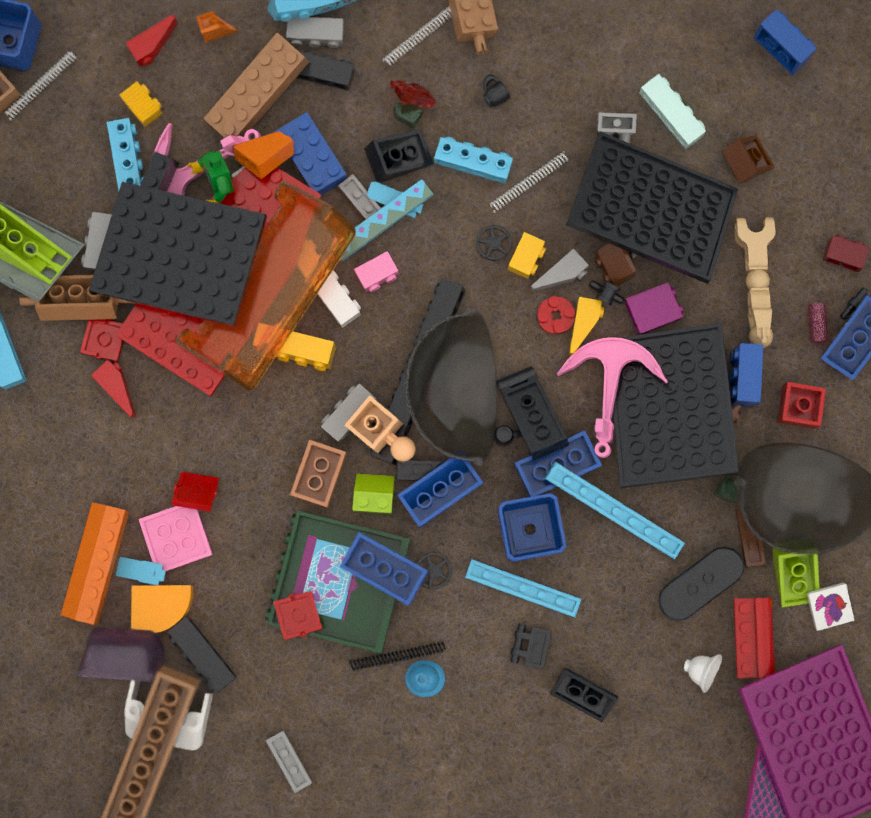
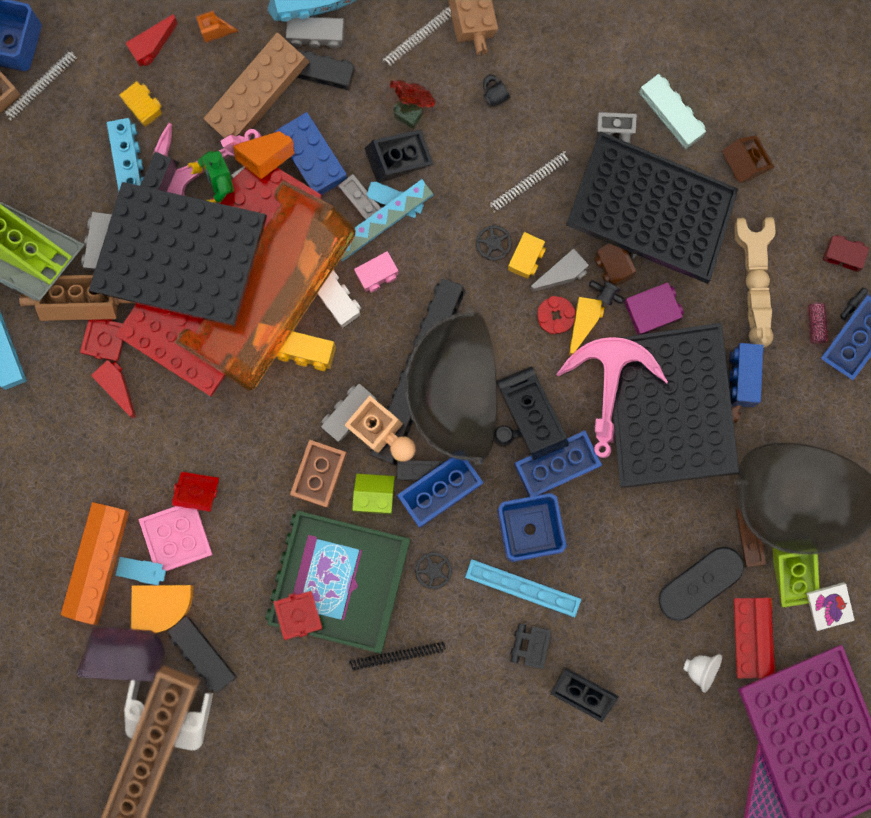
light grey plate [266,730,313,793] -> none
blue brick [339,532,429,606] -> none
dark azure hat [405,660,445,697] -> none
medium azure brick [434,137,513,184] -> none
medium azure tile [545,462,685,559] -> none
clear green brick [714,476,743,504] -> none
blue brick [753,9,817,76] -> none
red brick [777,382,826,429] -> none

